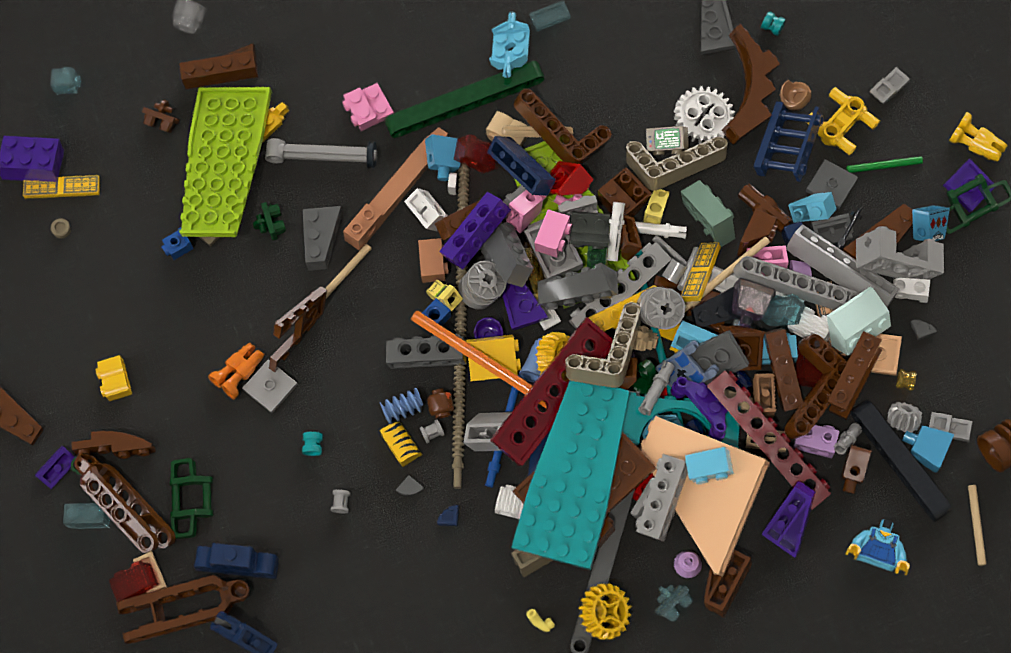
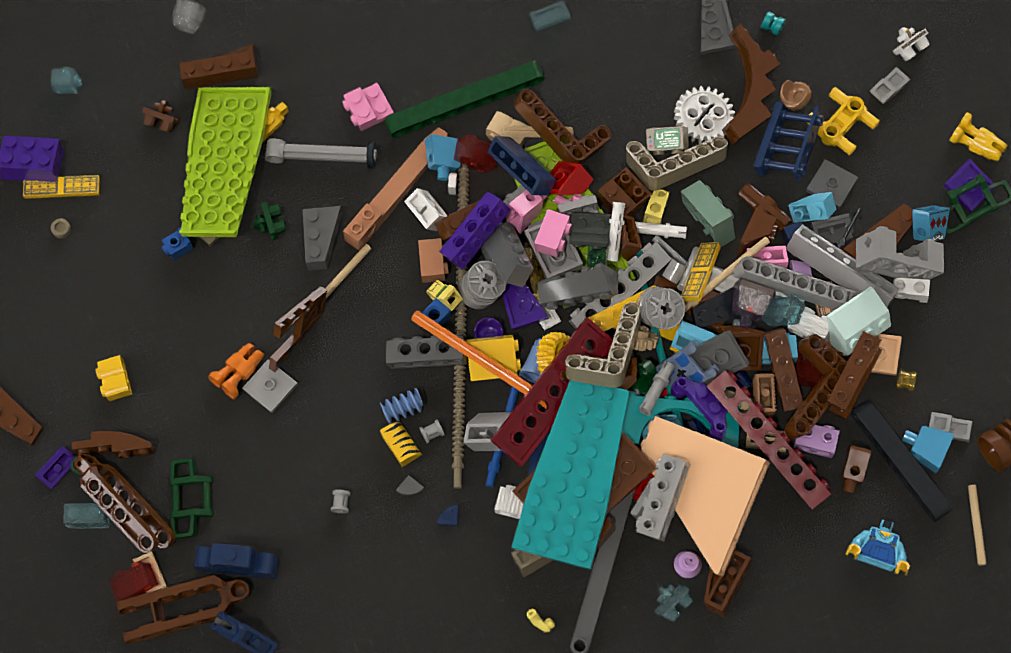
teal wheel [302,432,323,456] -> none
reddish brown head [427,389,454,419] -> none
medium azure plate [489,12,530,78] -> none
yellow gear [579,584,632,640] -> none
medium azure brick [685,447,734,484] -> none
dark purple wedge [762,481,816,558] -> none
light grey pin [834,423,862,454] -> none
green bar [846,156,923,173] -> none
light grey gear [887,402,922,432] -> none
dark grey tile [910,320,937,340] -> none
none -> white hips [893,27,930,61]

